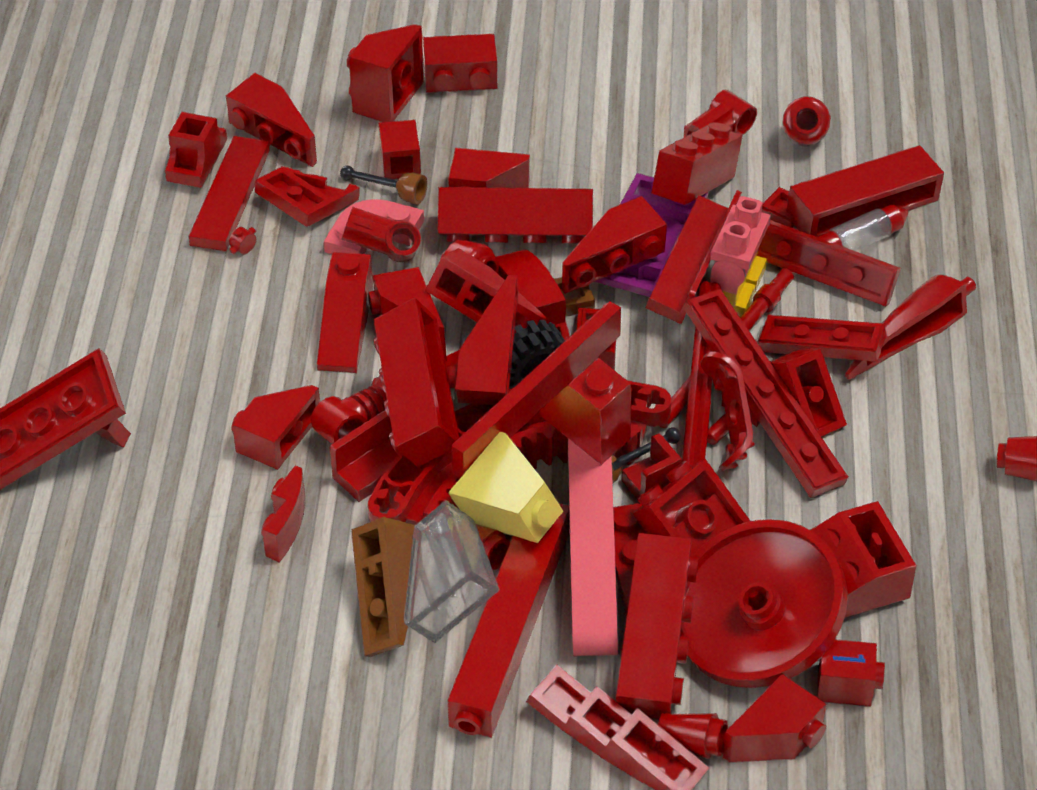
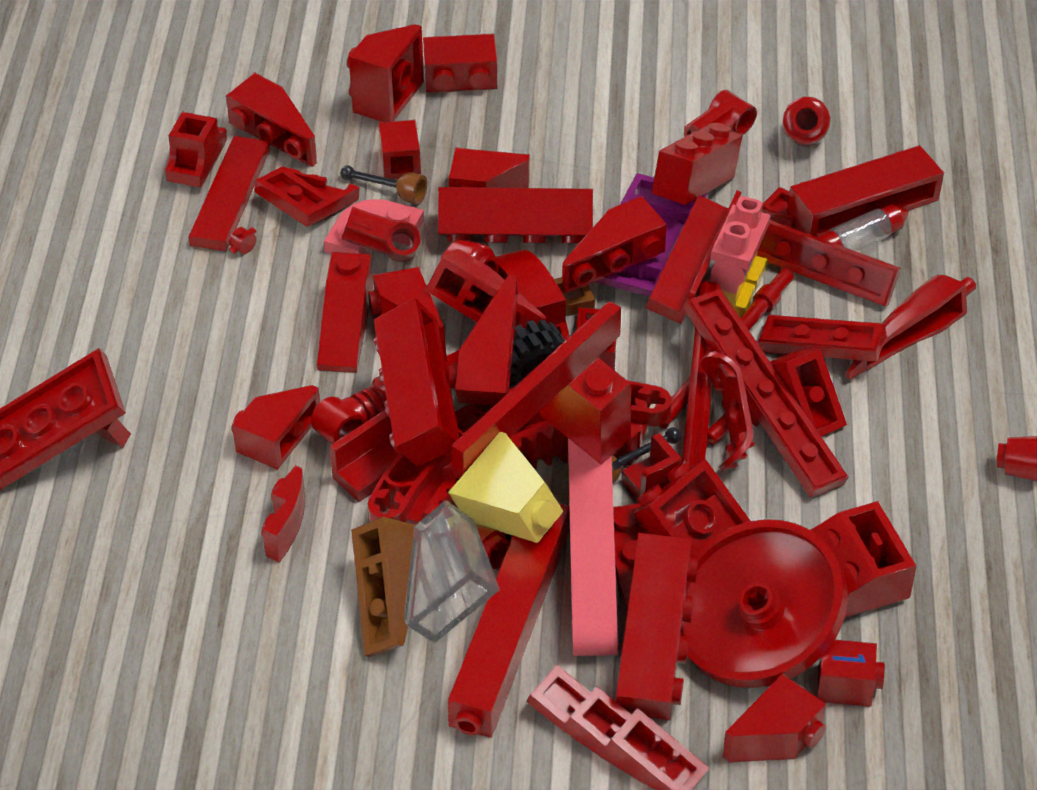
red cone [658,712,728,759] -> none

